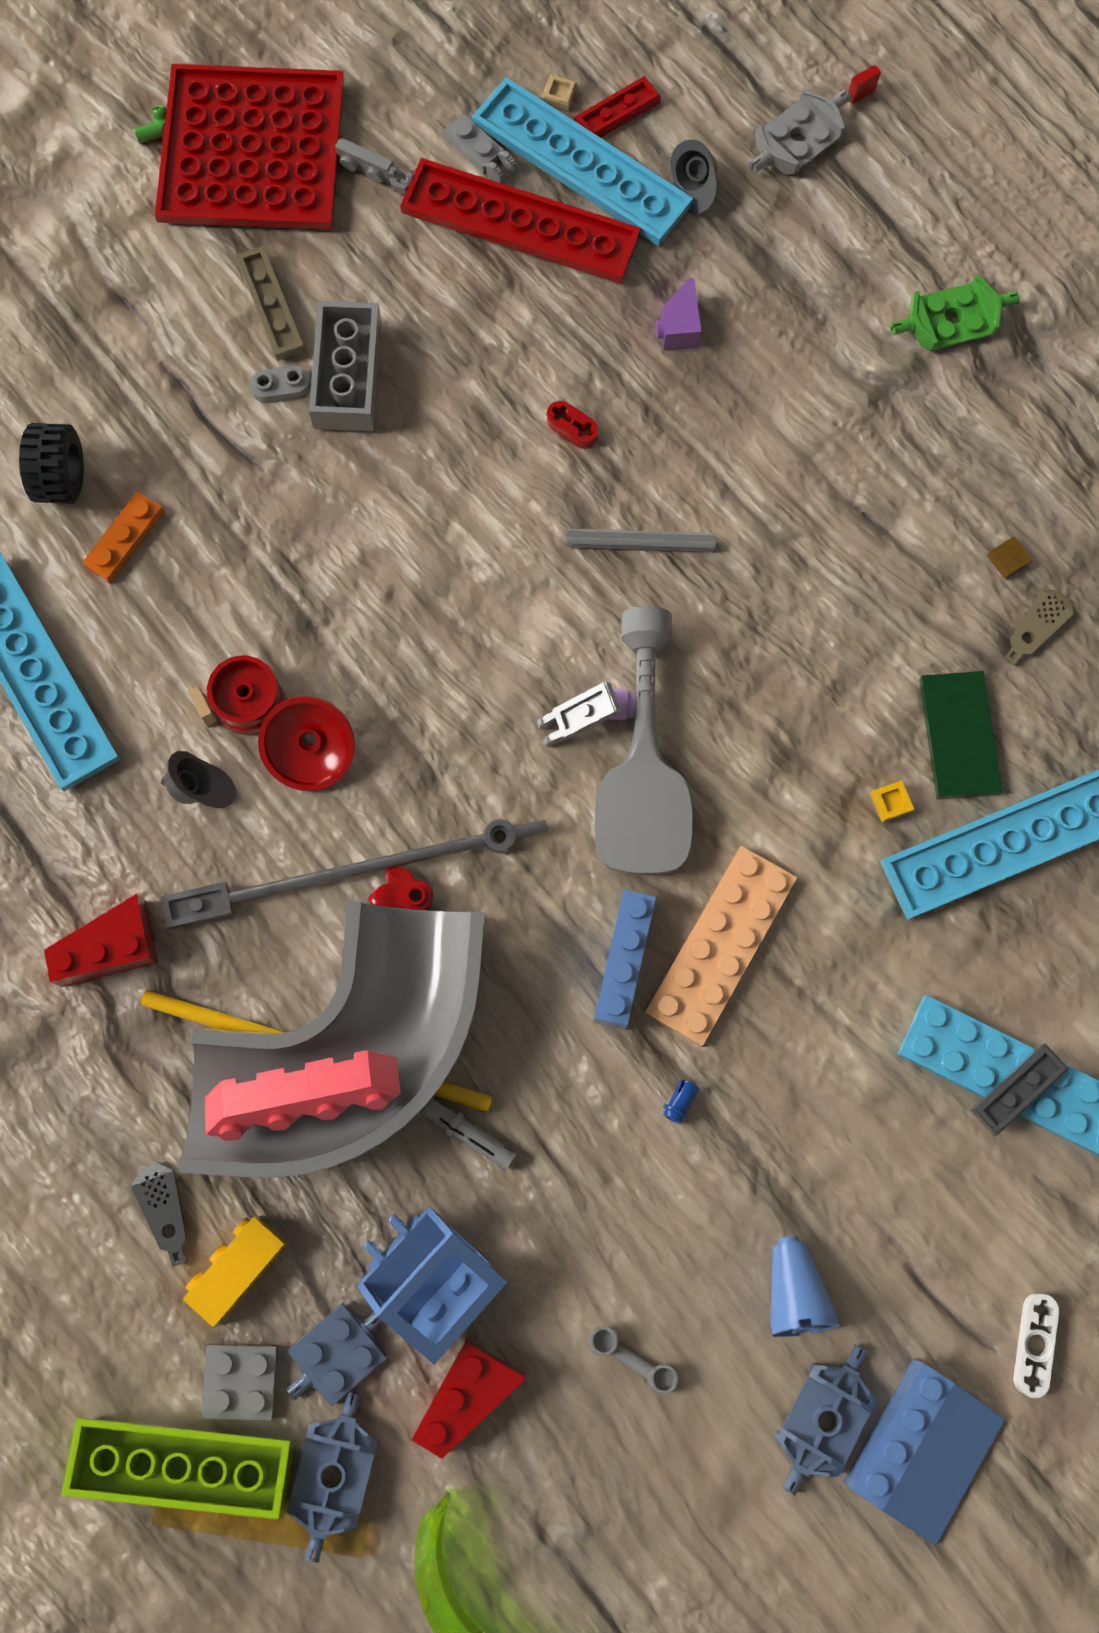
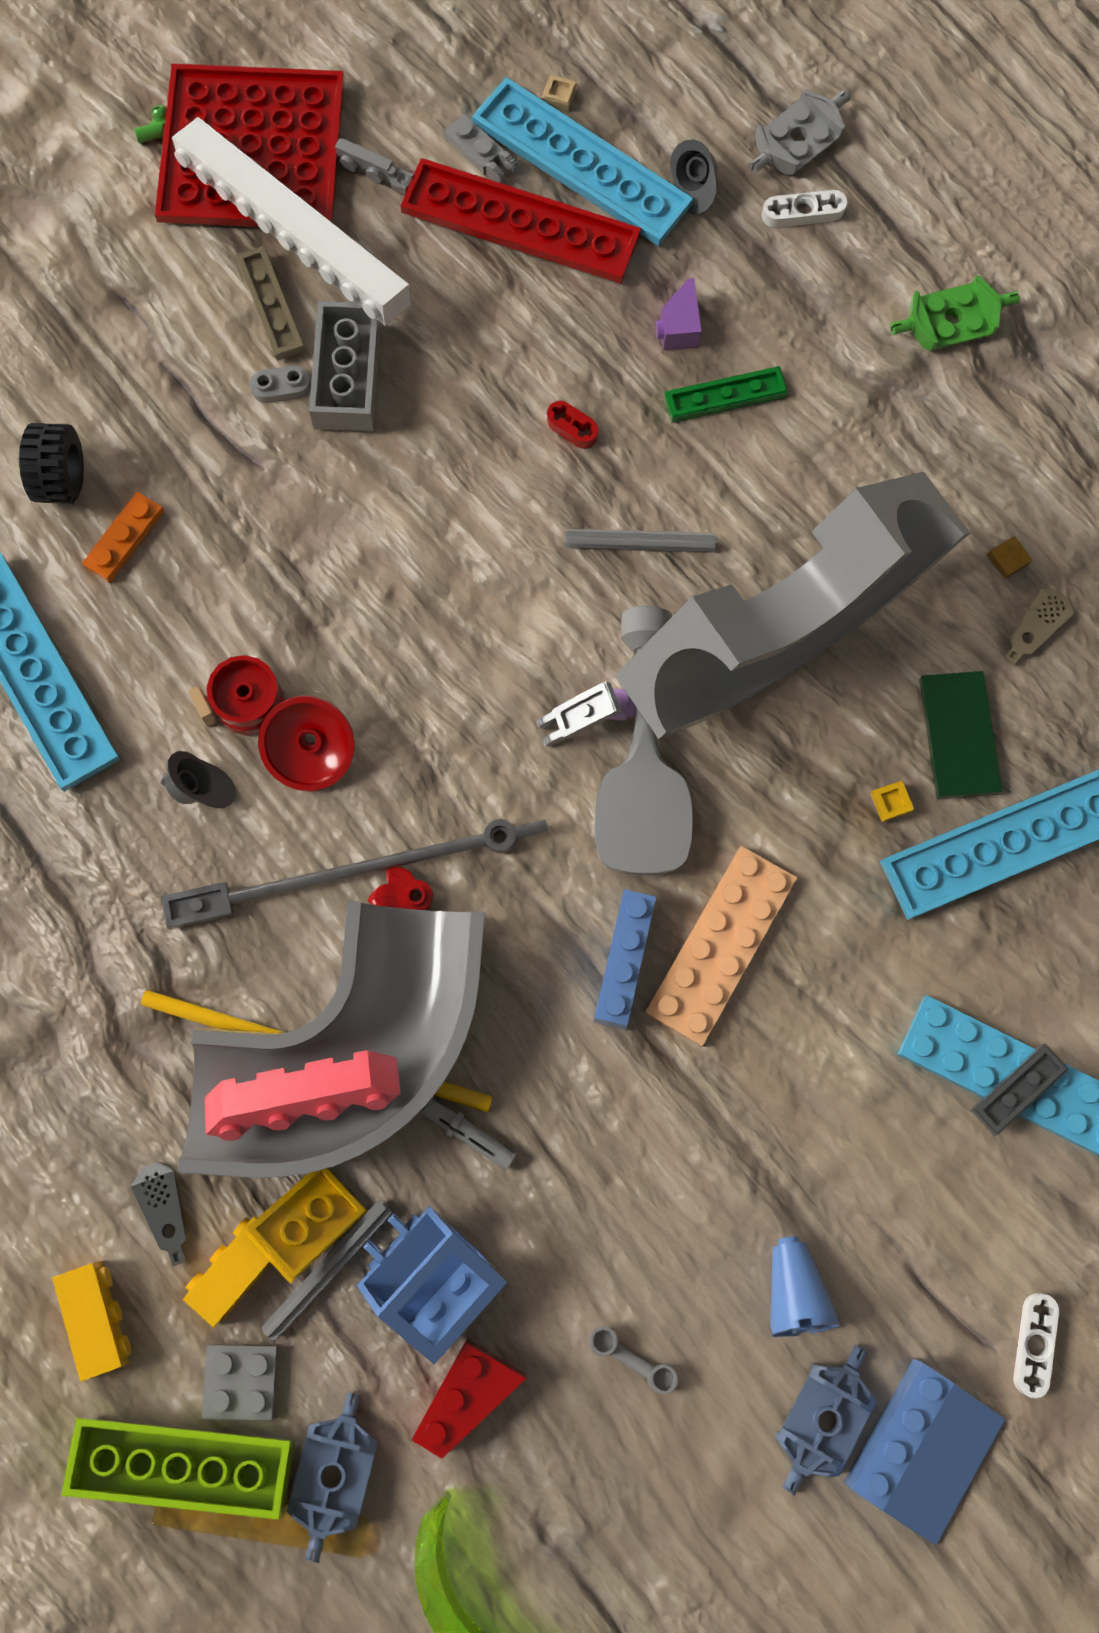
red wedge [44,894,158,987] -> none
sand blue plate [286,1302,387,1406] -> none
red tile [574,76,661,138] -> none
blue pin [663,1079,700,1125] -> none
red tile [848,65,881,105] -> none
none -> yellow brick [52,1261,132,1382]
none -> white brick [172,117,411,326]
none -> yellow tile [244,1168,367,1284]
none -> light grey axle [262,1200,393,1341]
none -> light grey piece [615,472,970,739]
none -> green tile [664,366,788,423]
none -> white beam [762,190,847,228]

